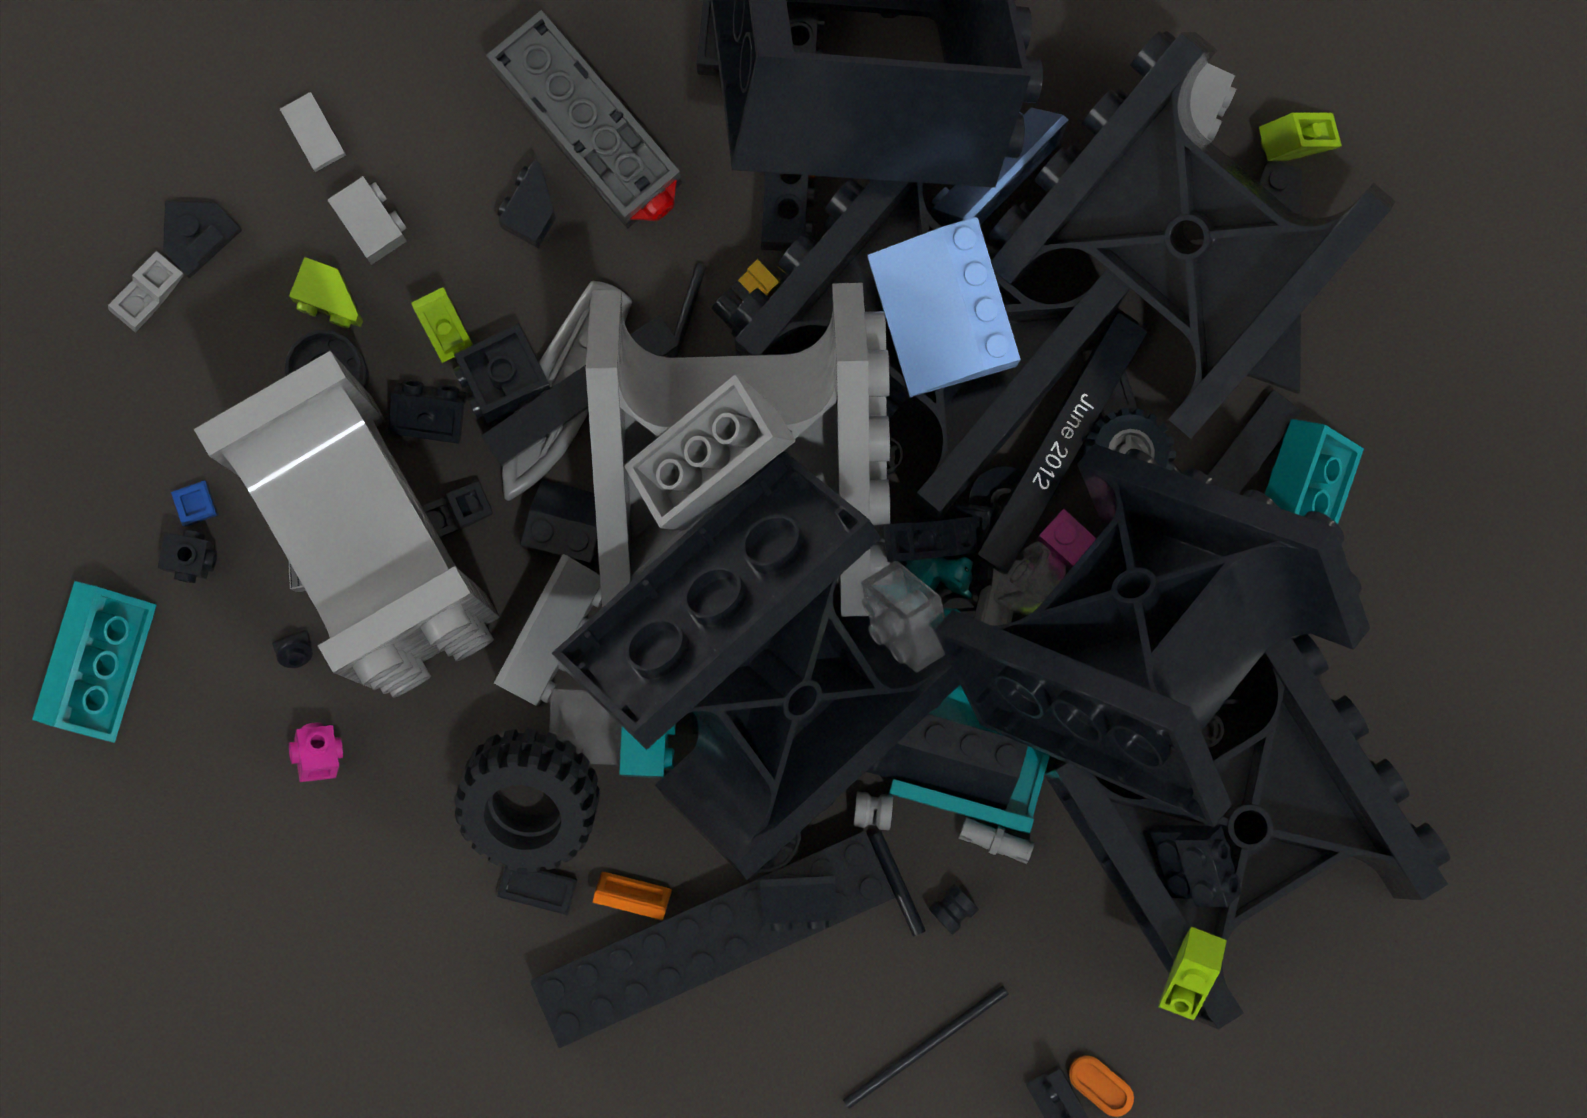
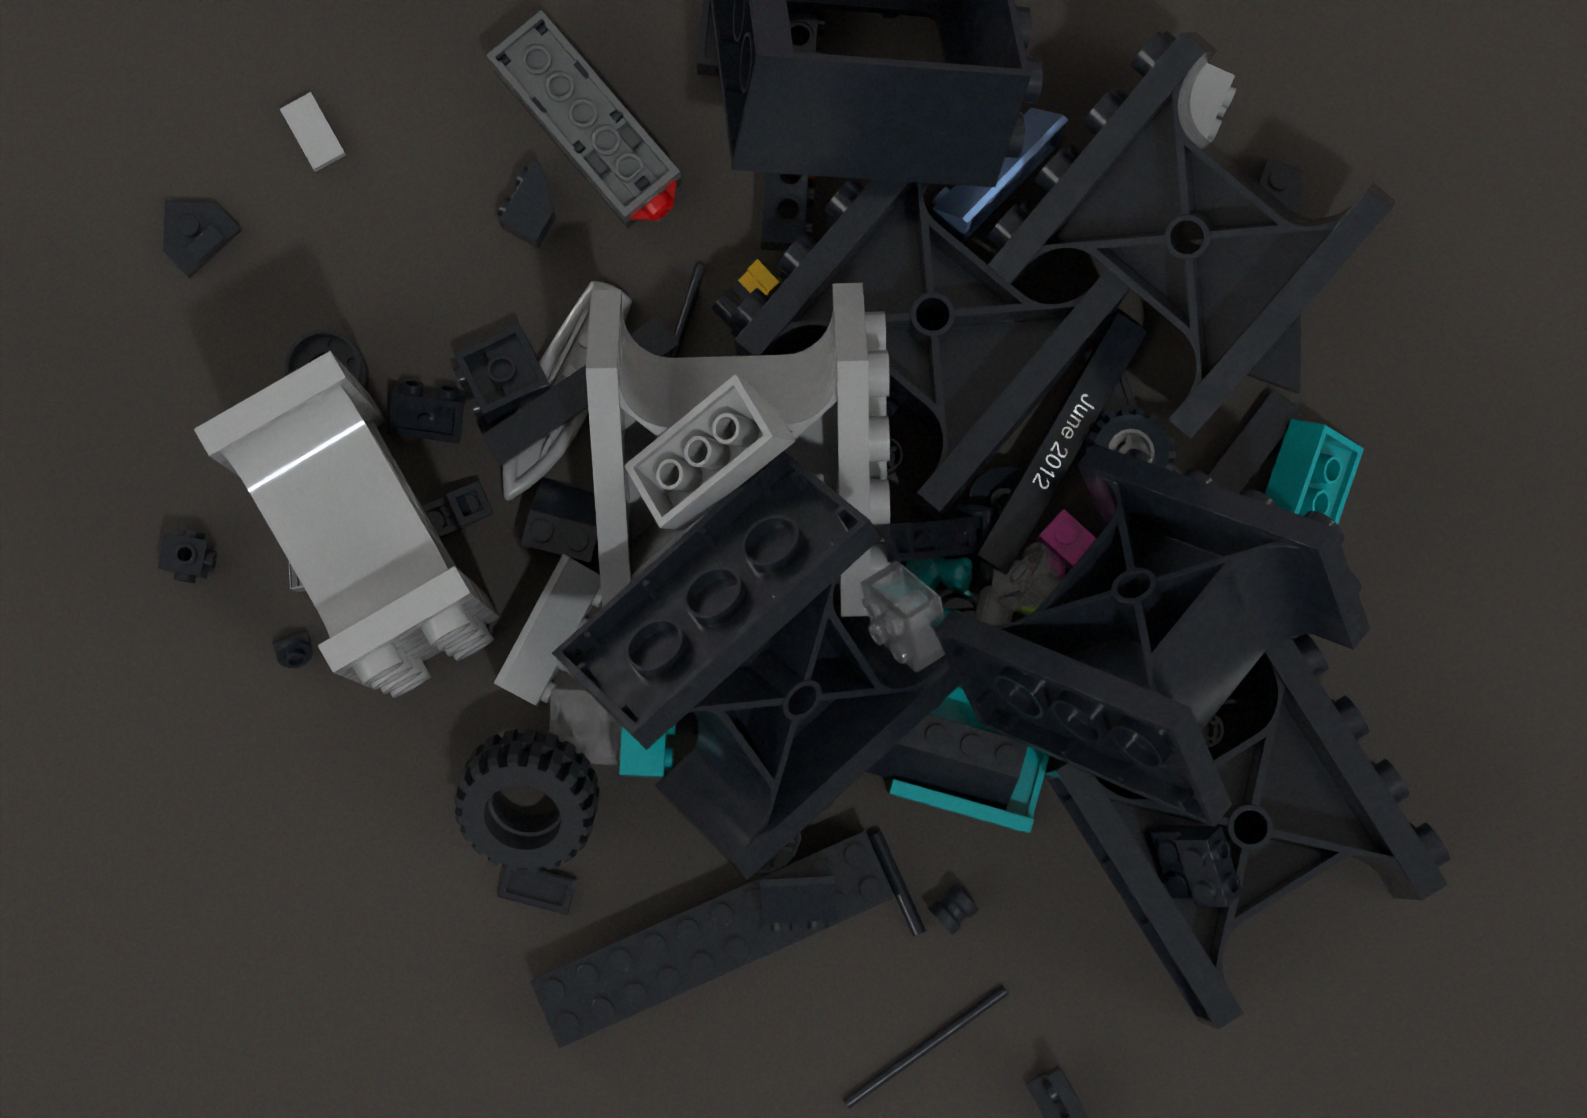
teal slope [32,581,157,743] -> none
light grey slope [108,251,183,333] -> none
blue tile [171,480,218,527] -> none
lime slope [289,257,363,329] -> none
dark pink brick [289,723,343,782] -> none
light grey brick [328,176,407,265] -> none
lime slope [411,287,473,363] -> none
orange tile [593,871,672,920] -> none
light grey wheel [854,791,893,830] -> none
light blue slope [867,217,1021,398] -> none
light grey pin [958,817,1035,864] -> none
orange tile [1068,1055,1134,1117] -> none
lime slope [1158,927,1227,1020] -> none
lime slope [1259,113,1342,161] -> none

